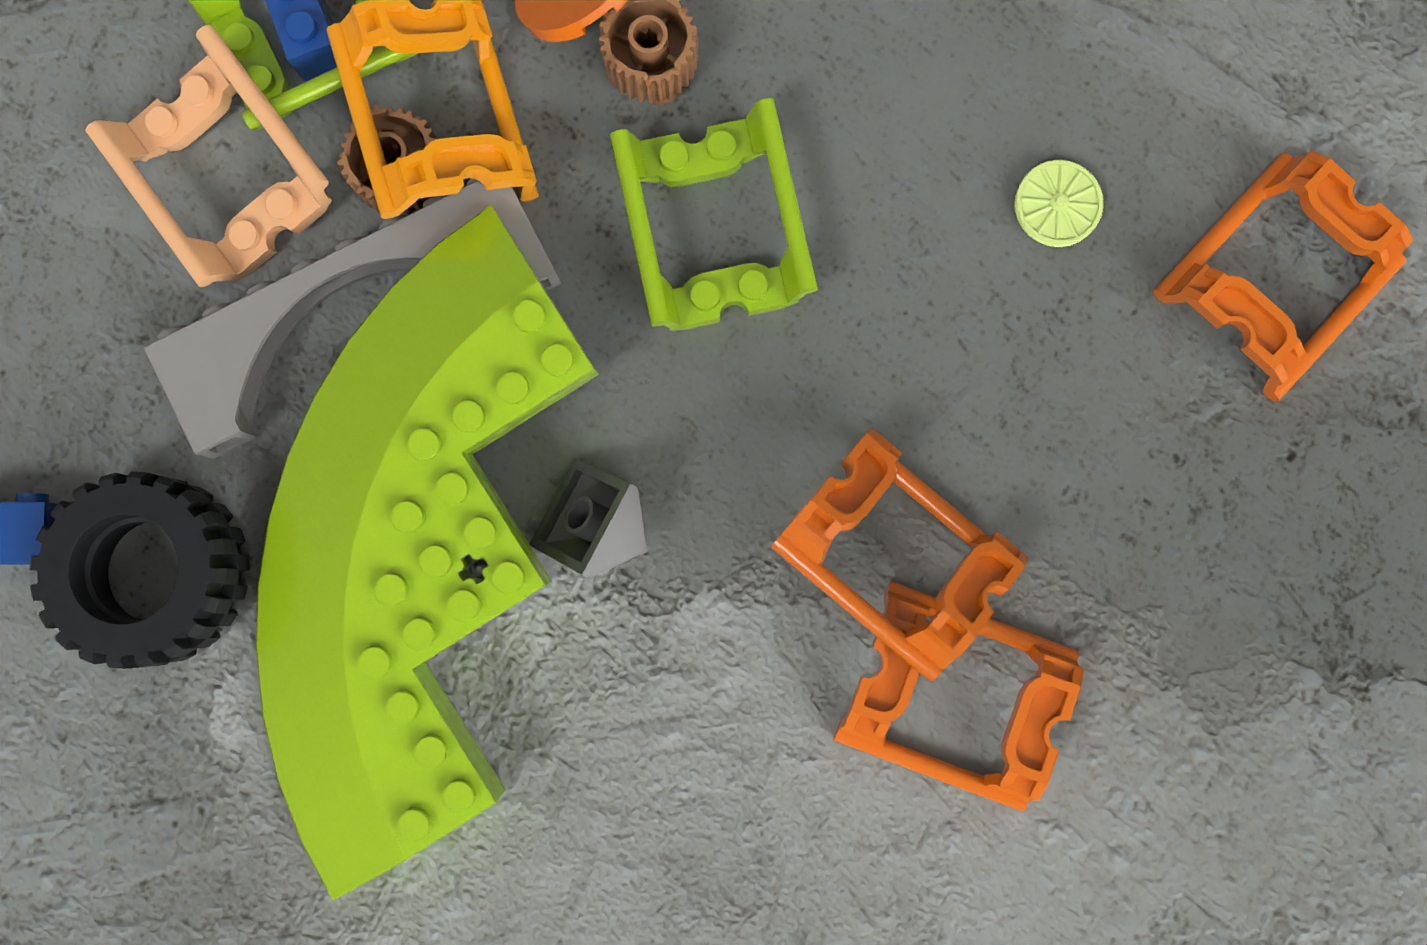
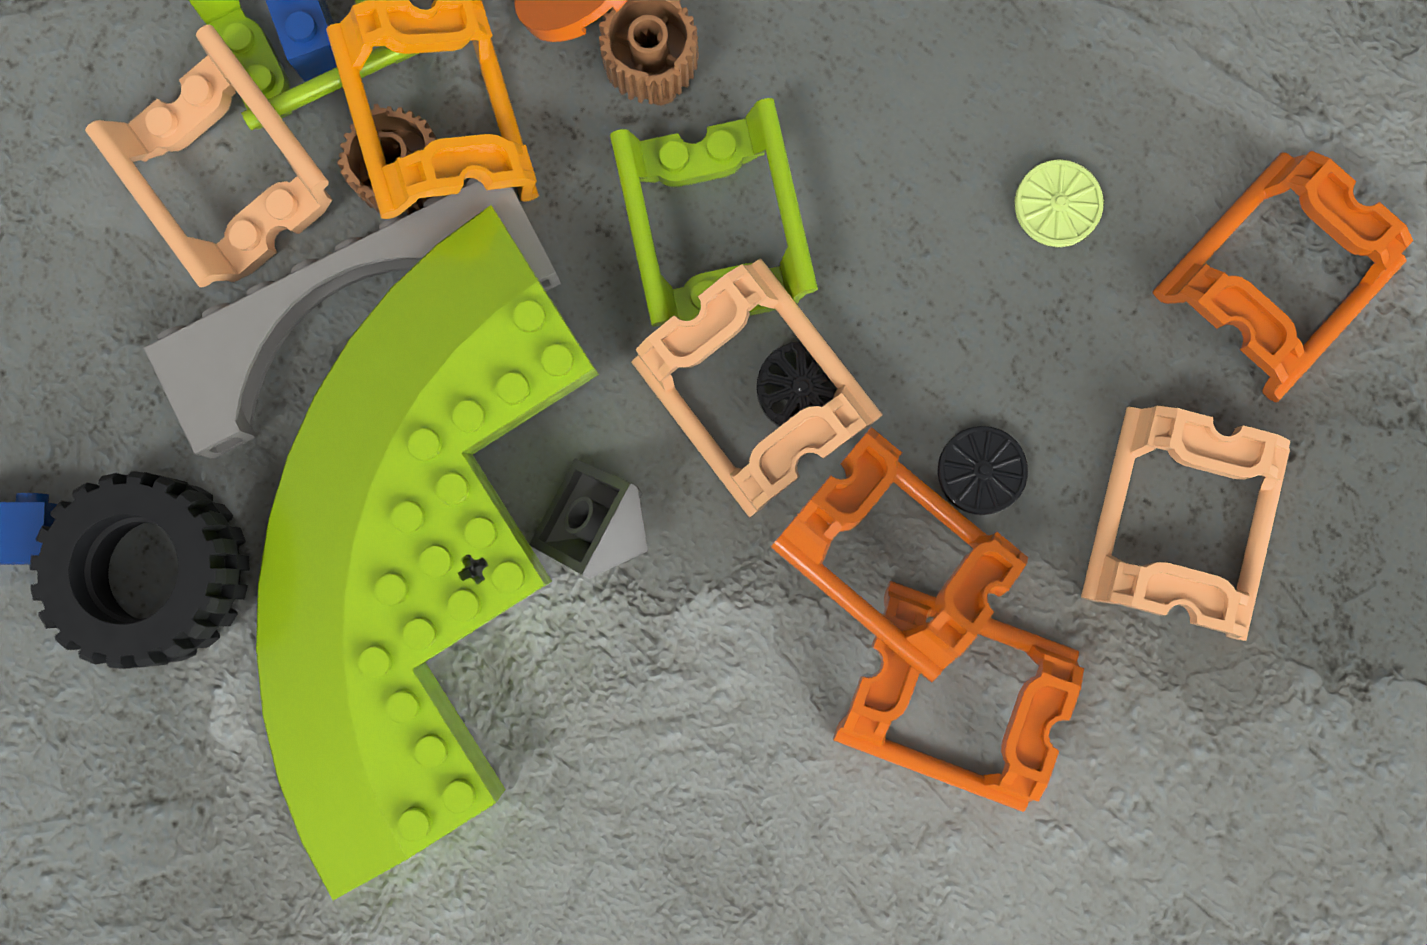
none -> light nougat piece [631,259,883,518]
none -> black wheel [756,341,837,427]
none -> black wheel [938,426,1028,515]
none -> light nougat piece [1081,406,1290,641]

